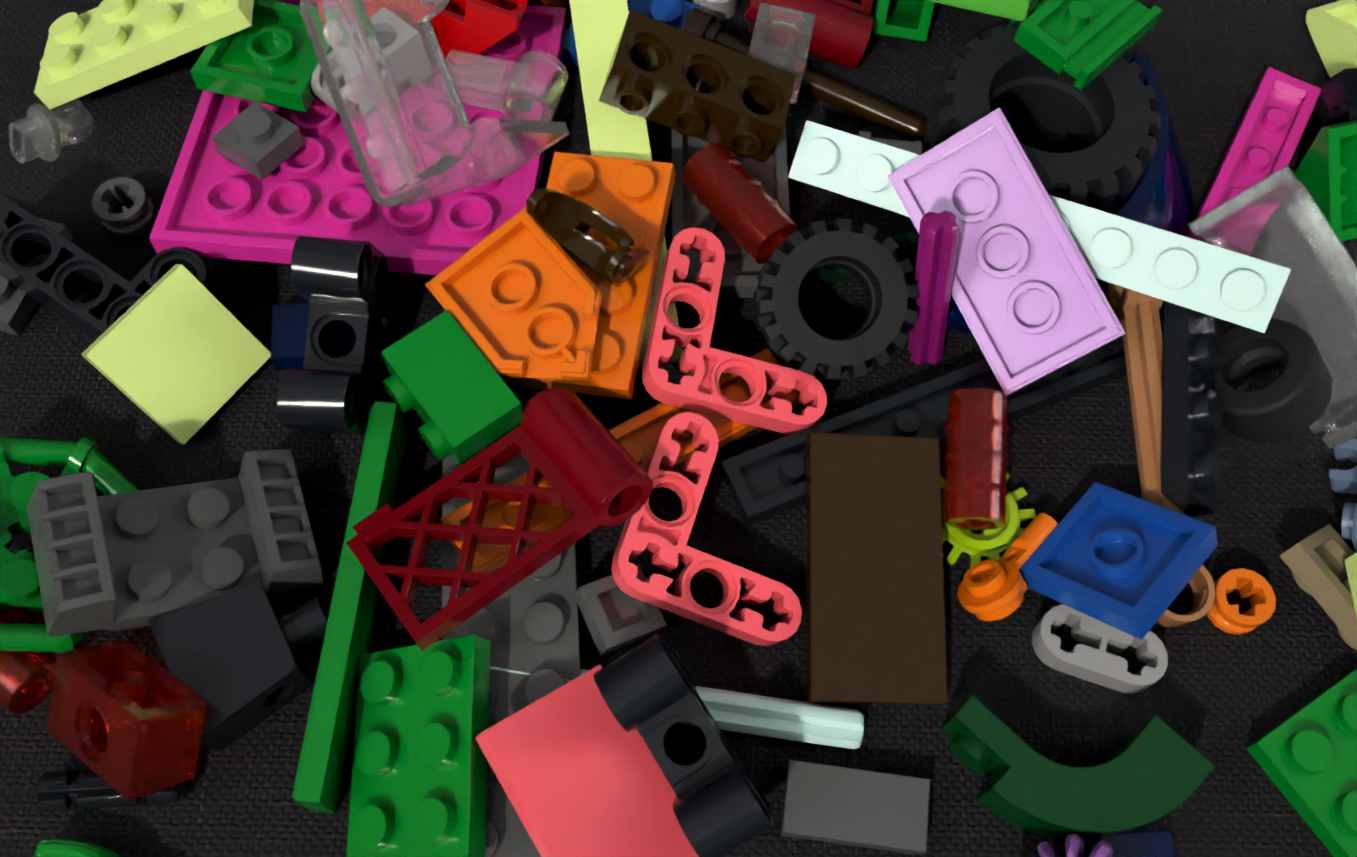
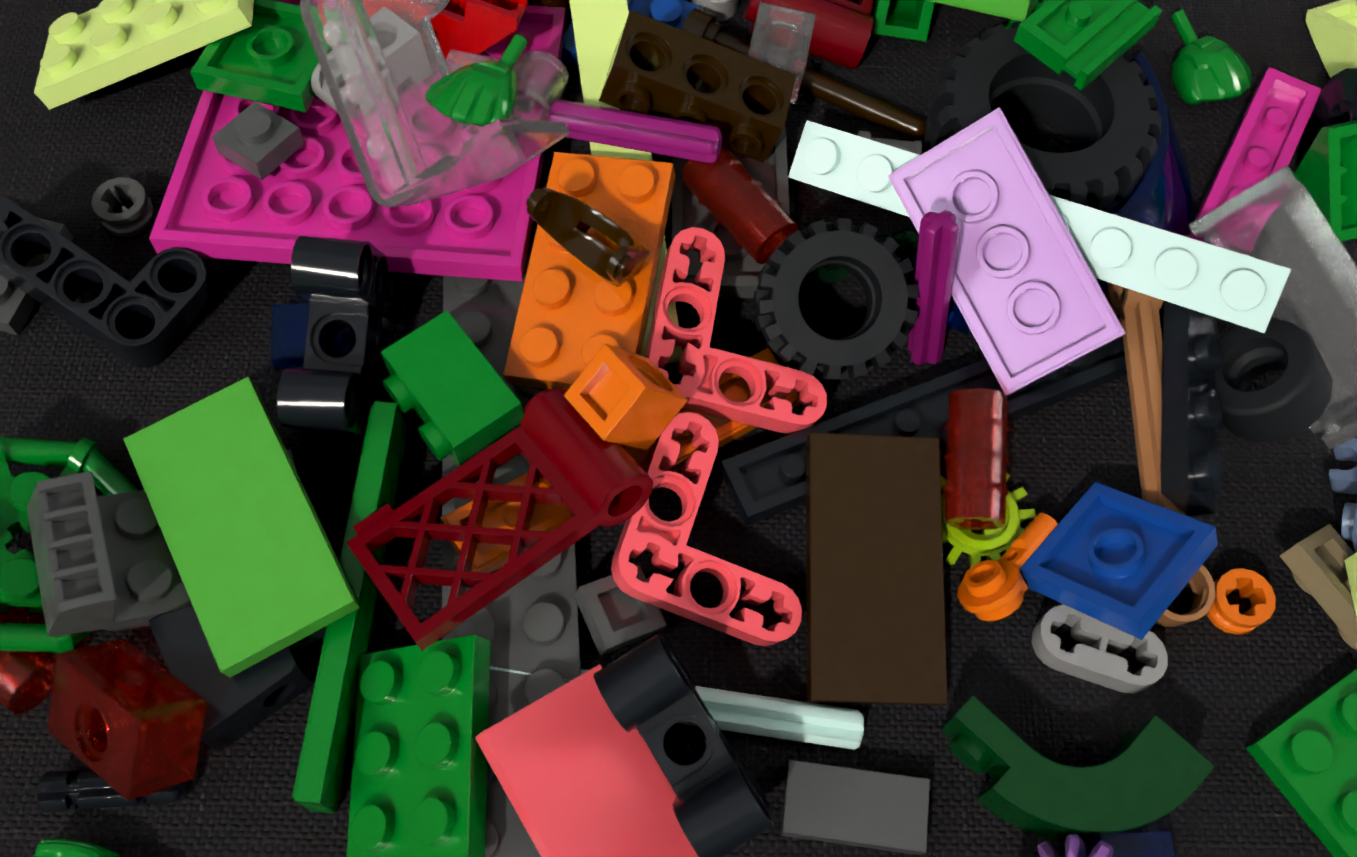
clear piece [9,98,92,163] -> none
yellowish green tile [81,264,273,445] -> none
orange tile [425,207,602,381] -> none
none -> bright green tile [123,377,361,678]
none -> green piece [425,34,528,128]
none -> magenta axle [548,100,723,163]
none -> orange brick [564,343,688,450]
none -> green piece [1170,9,1252,105]

